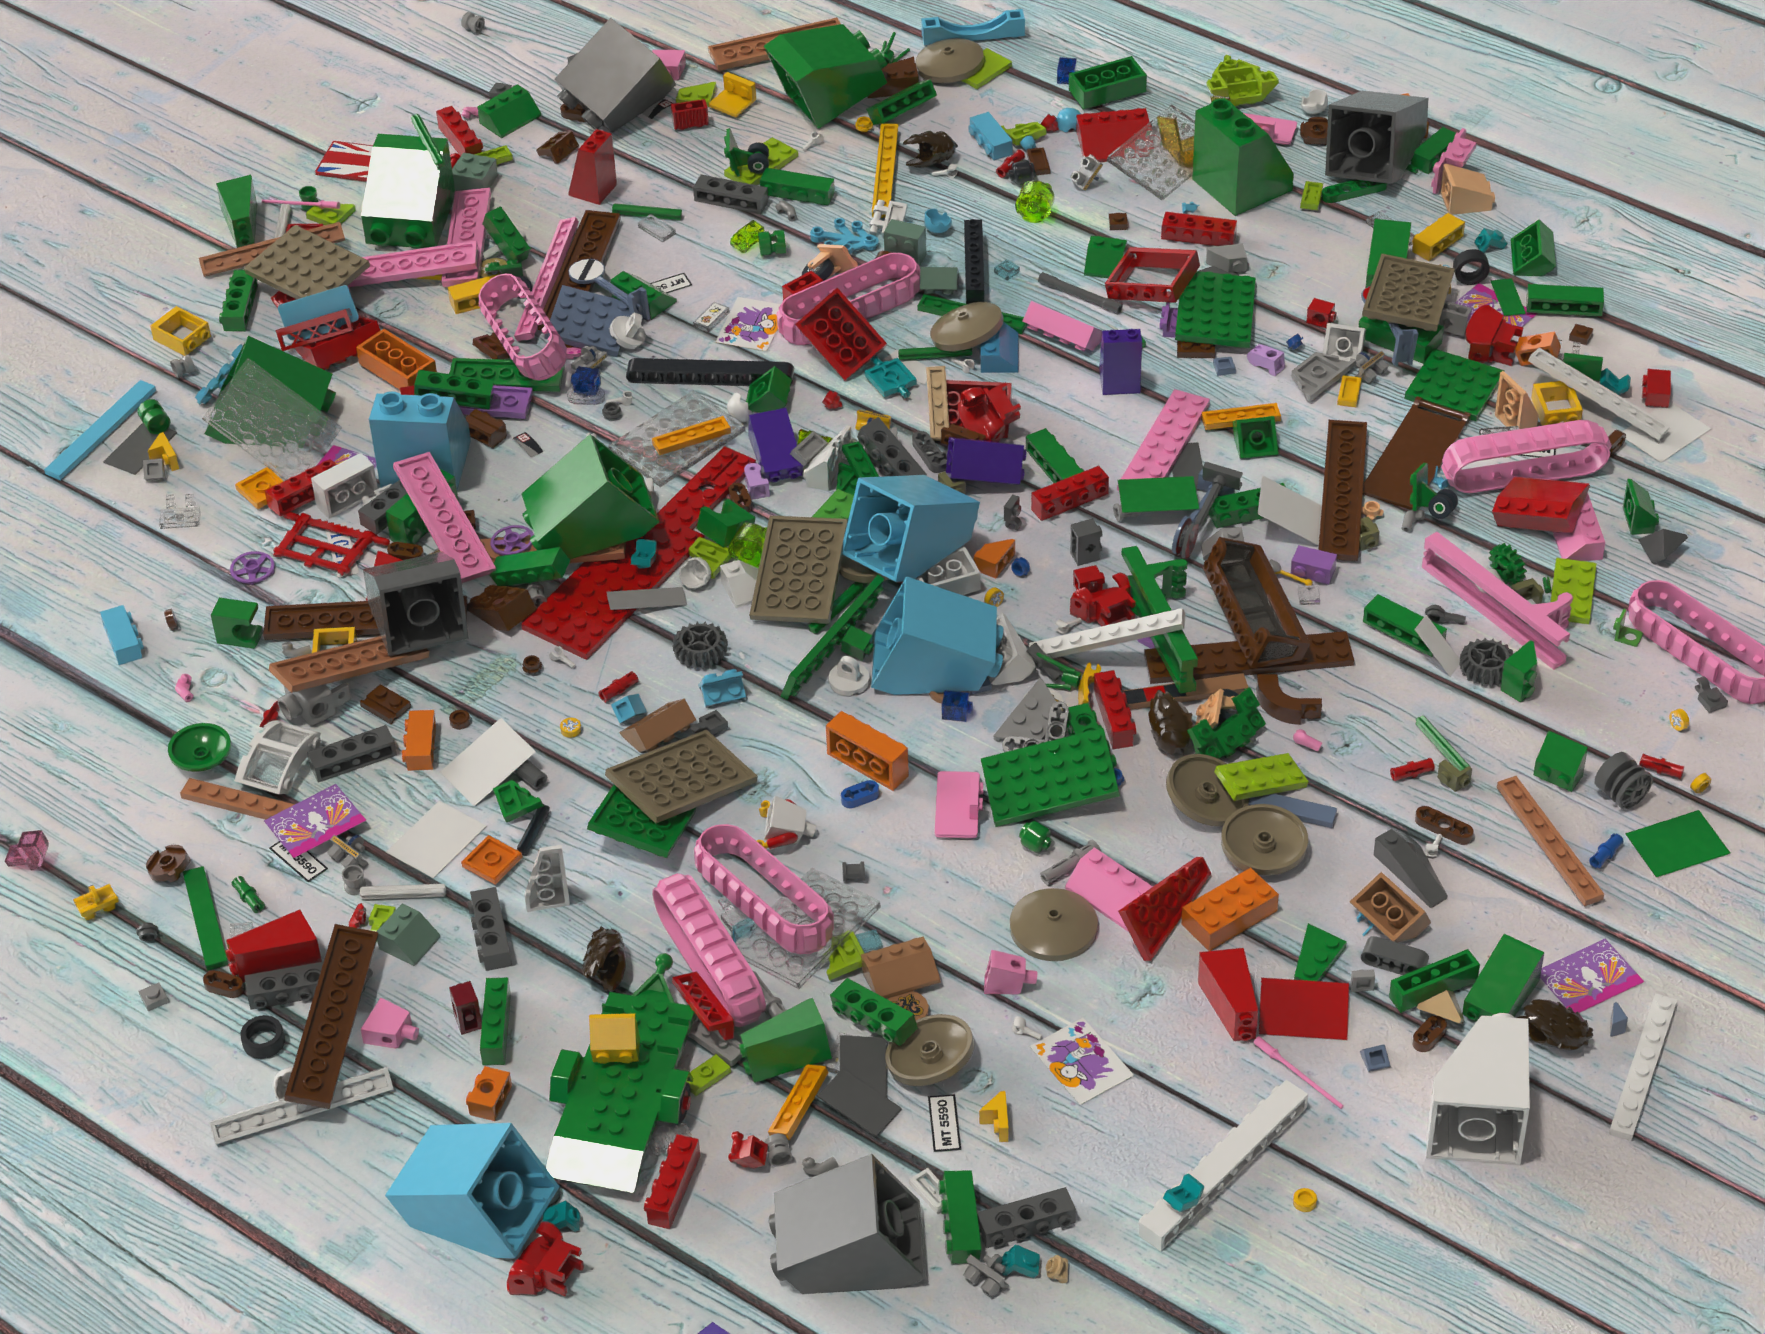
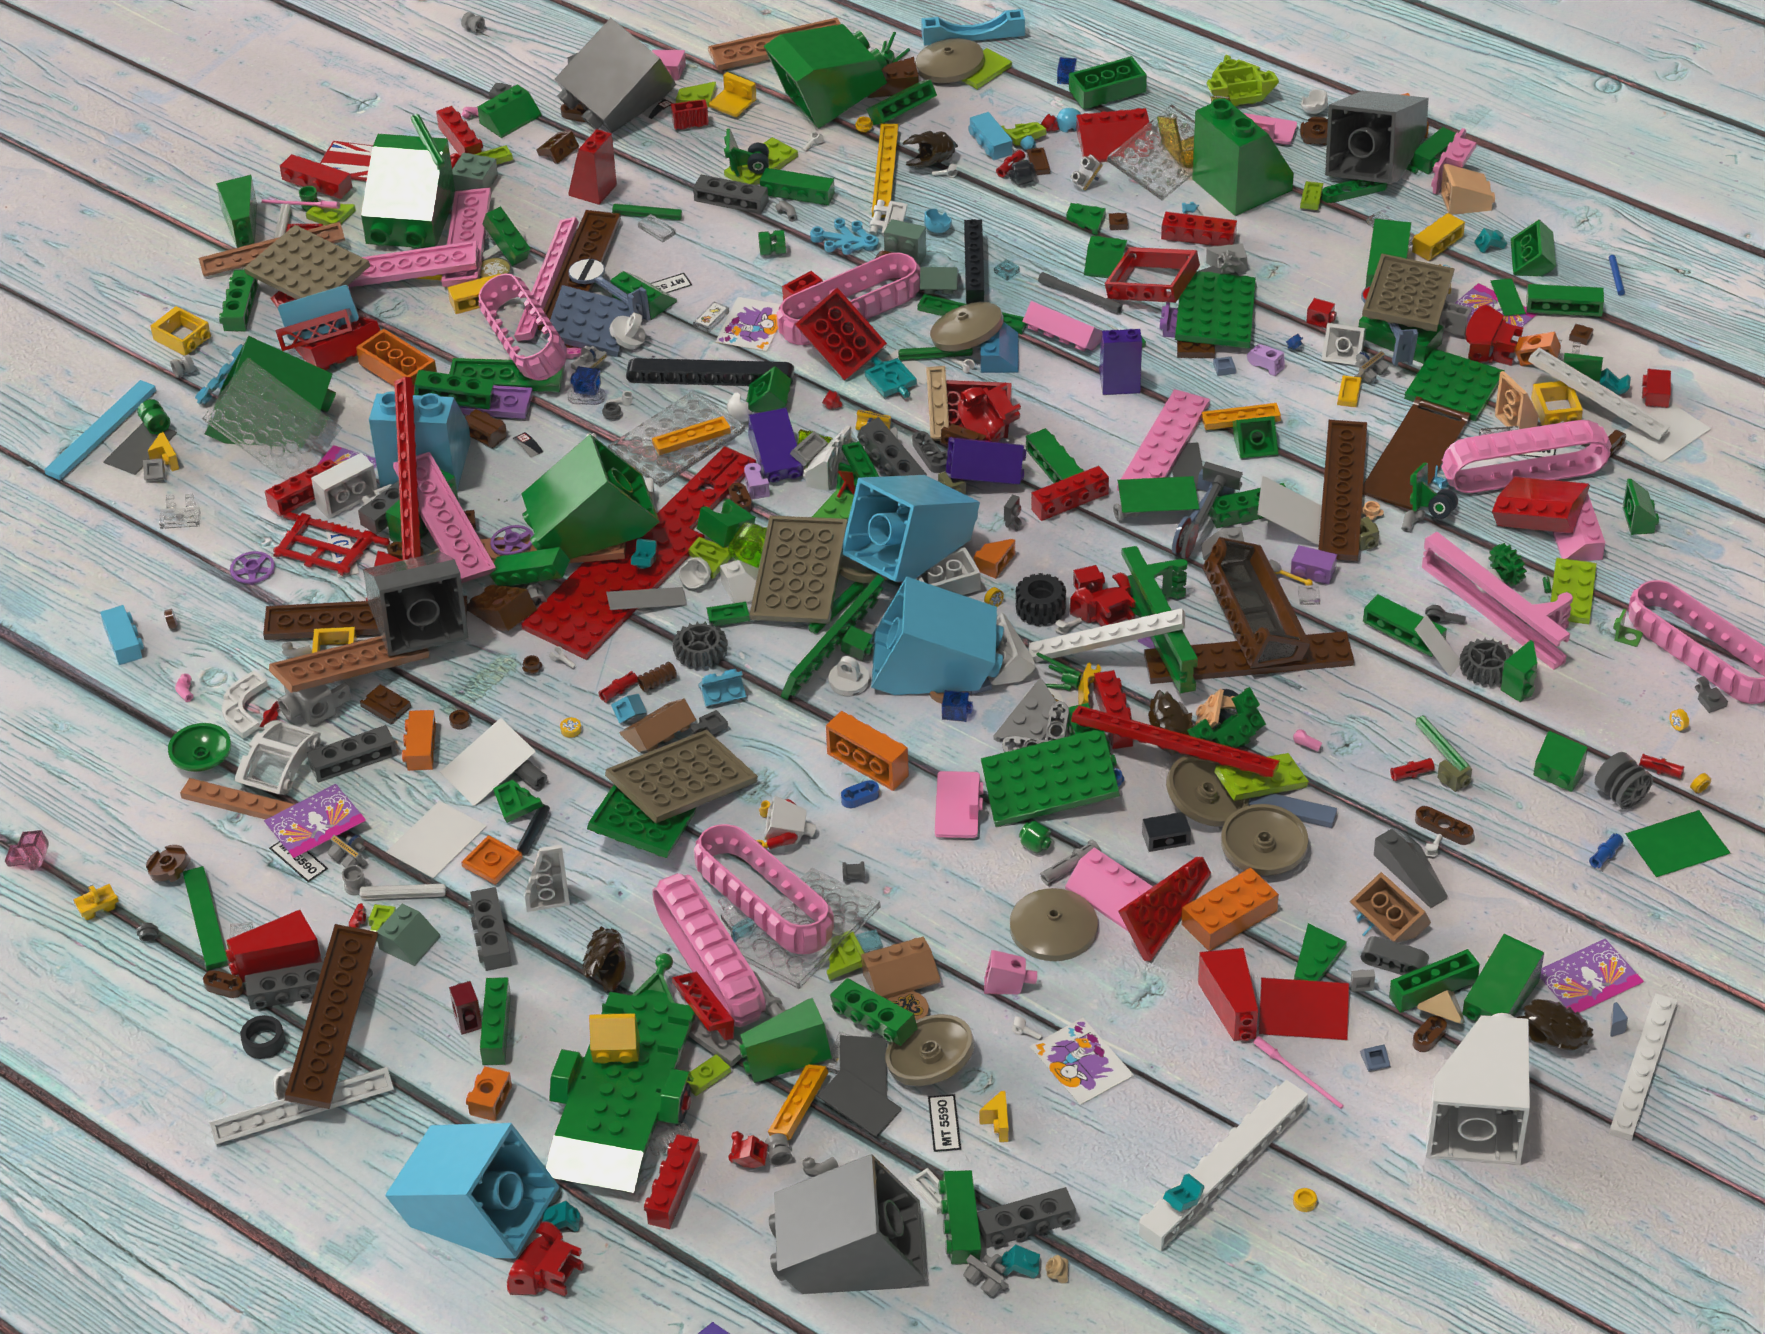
light grey plate [138,982,169,1011] -> none
green piece [211,597,263,649] -> none
green pin [231,876,265,913] -> none
light orange plate [235,466,284,509] -> none
bright pink torso [361,998,419,1049] -> none
reddish brown plate [472,332,514,360] -> none
green plate [485,259,532,298] -> none
clear neon green leg [730,220,765,253] -> none
light nougat plate [802,244,858,281] -> none
blue plate [1011,557,1030,576] -> none
clear neon green brick [1015,181,1055,223] -> none
dark grey pin [1026,643,1063,681] -> none
dark grey brick [1070,518,1103,566] -> none
medium nougat tile [1122,673,1248,710] -> none
reddish brown arch [1256,674,1322,725] -> none
light grey wing [1291,352,1356,402] -> none
black tyre [1453,249,1490,285] -> none
nougat plate [1497,776,1604,906] -> none
olive bracket [1511,578,1544,604] -> none
dark grey slope [1638,529,1688,564] -> none
none -> white plate [221,670,268,739]
none -> red brick [280,154,353,199]
none -> red plate [394,376,421,560]
none -> reddish brown piece [637,662,677,692]
none -> green plate [706,602,750,626]
none -> red piece [837,471,855,498]
none -> black tyre [1016,573,1066,626]
none -> green wing [1066,203,1106,235]
none -> red plate [1071,705,1280,777]
none -> black brick [1142,812,1191,852]
none -> light grey gear [1217,251,1240,274]
none -> blue bar [1609,255,1625,296]

